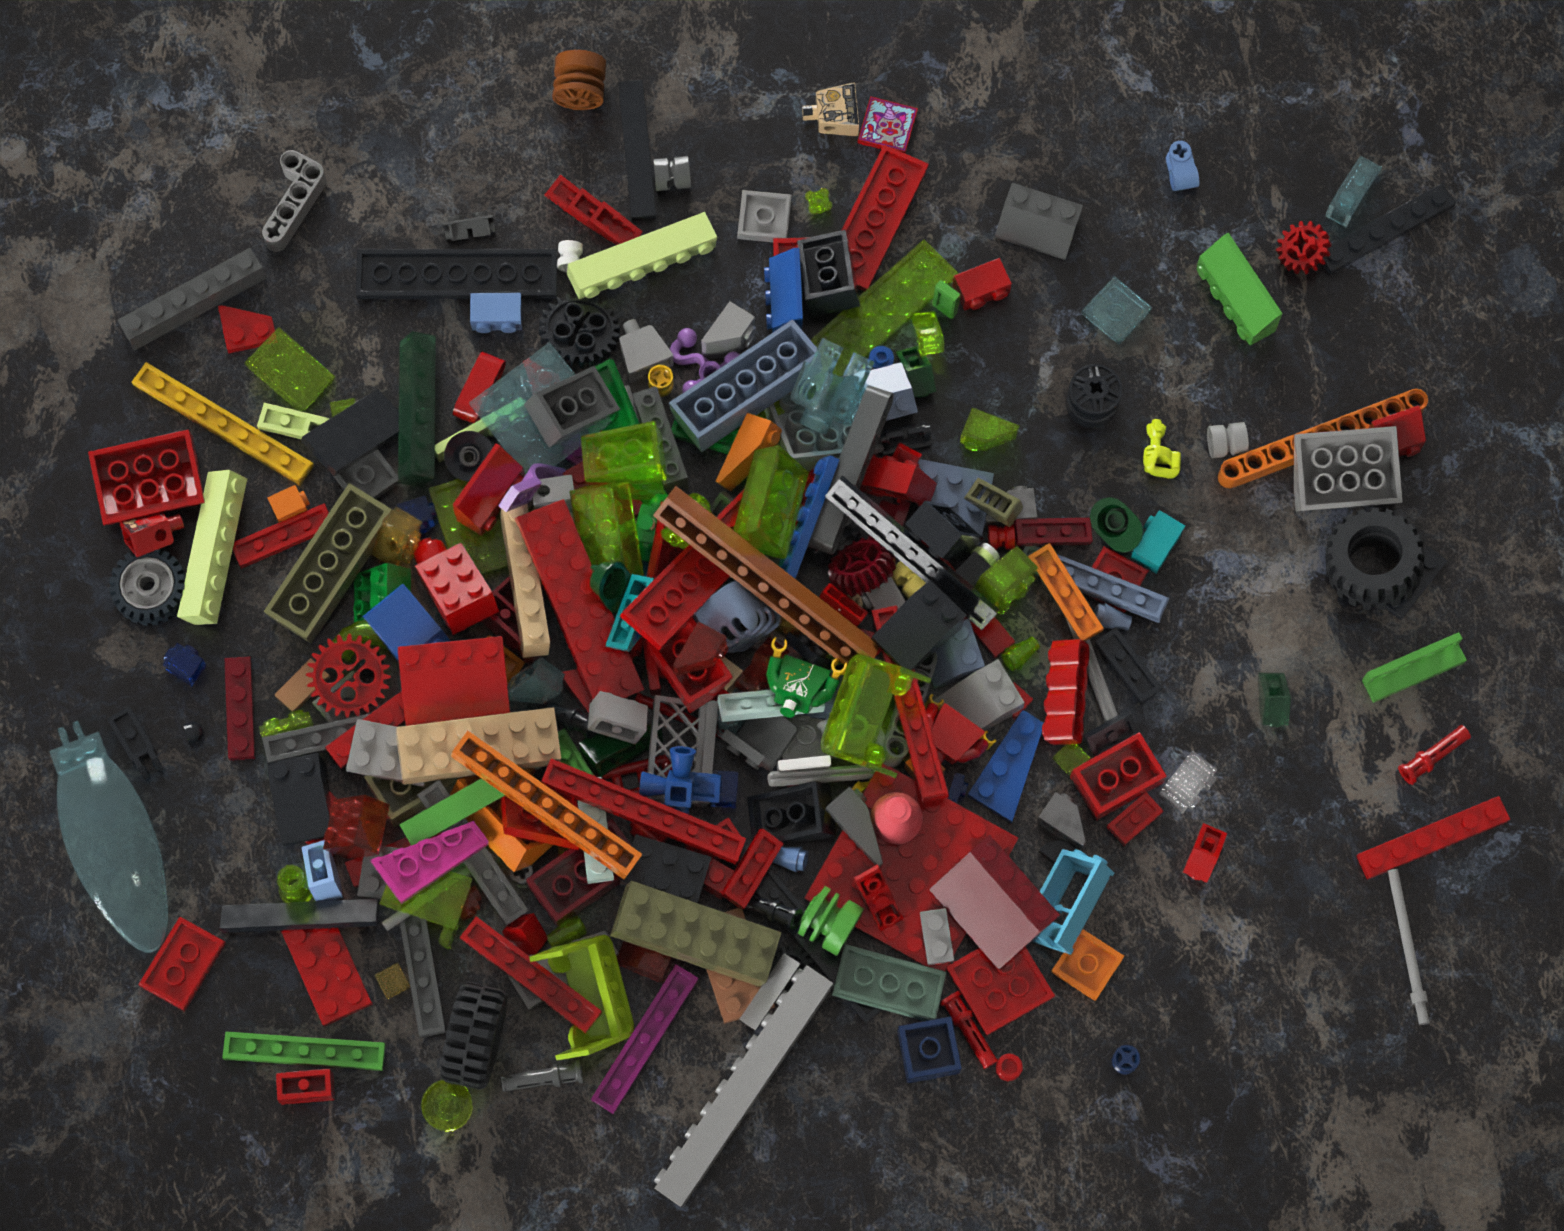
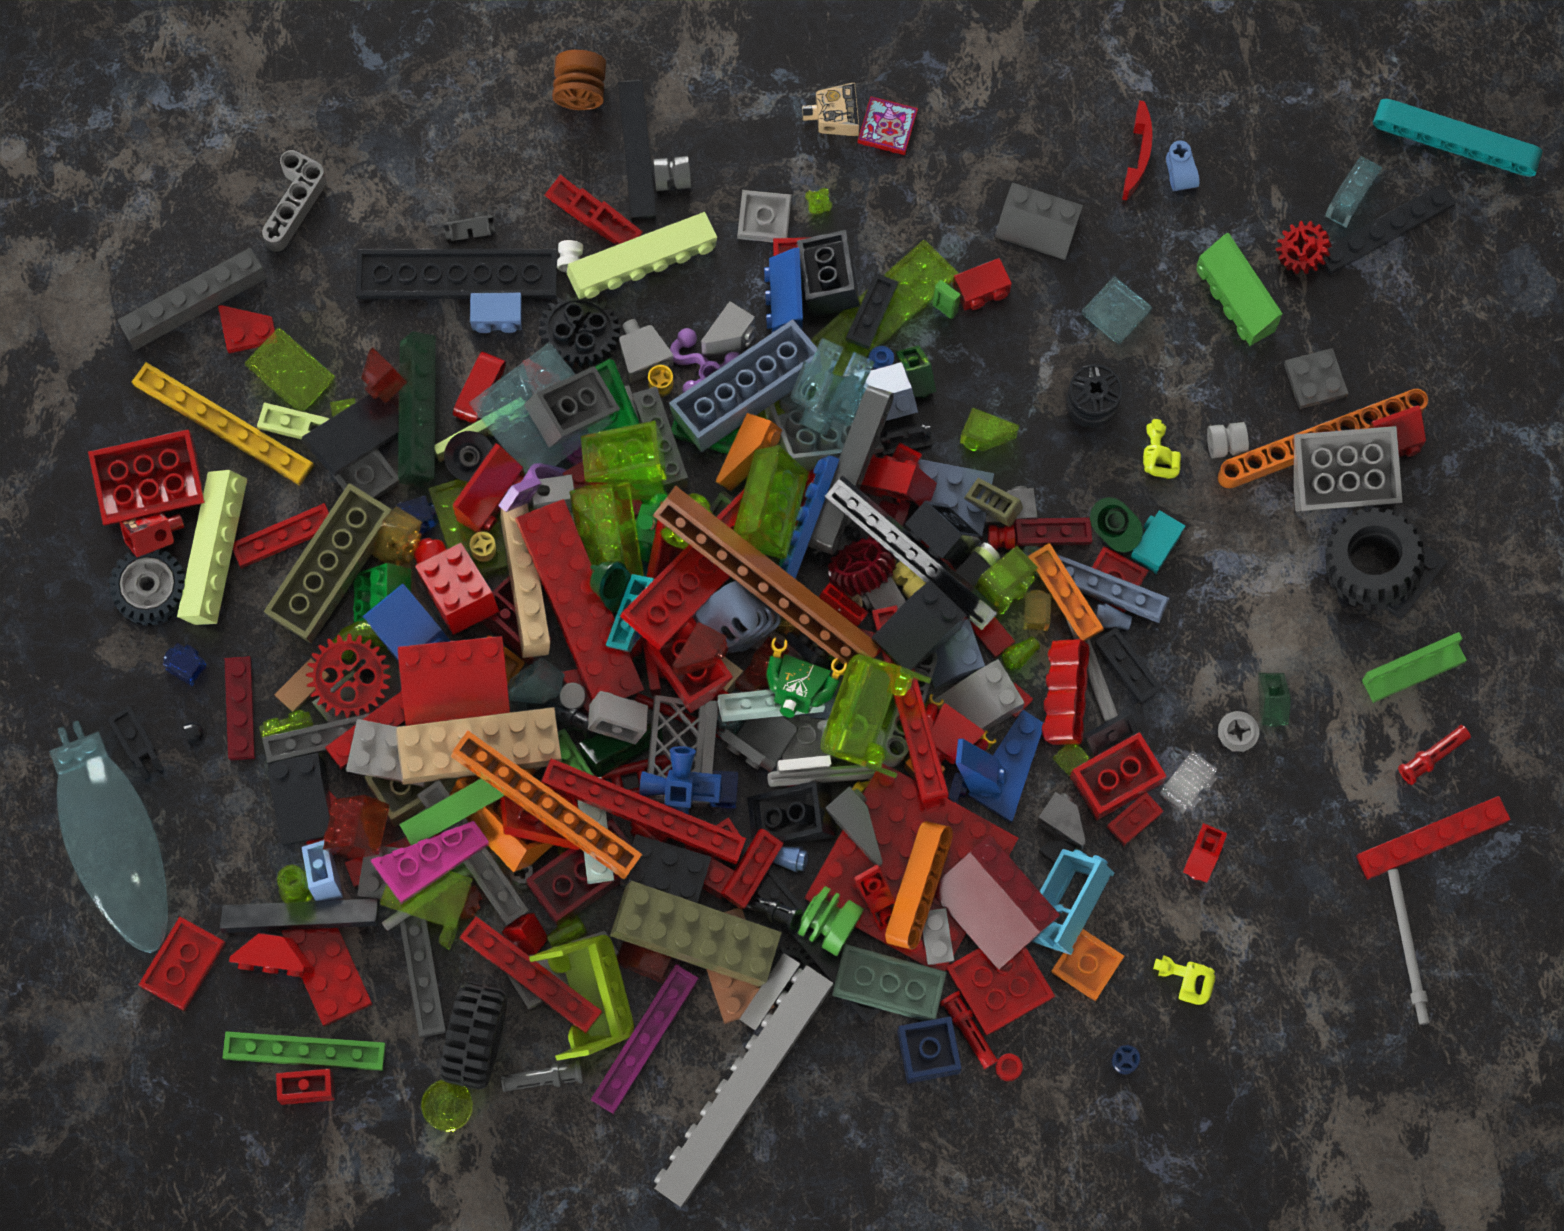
orange brick [267,485,310,522] -> none
clear yellow tile [374,963,410,999] -> none
red plate [841,145,929,292] -> none
coral cone [870,792,923,845] -> none
clear neon green slope [910,311,944,355] -> none
none -> red slope [229,933,314,977]
none -> clear red slope [361,347,407,403]
none -> light yellow wheel [469,532,497,562]
none -> light grey tile [560,683,587,709]
none -> black plate [846,272,898,350]
none -> orange beam [885,821,953,950]
none -> blue slope [956,739,1006,793]
none -> clear yellow brick [1023,590,1051,631]
none -> red slope [1122,100,1152,200]
none -> neon yellow piece [1153,955,1215,1005]
none -> light grey gear [1218,711,1259,752]
none -> dark grey plate [1284,348,1348,409]
none -> teal beam [1373,99,1543,177]

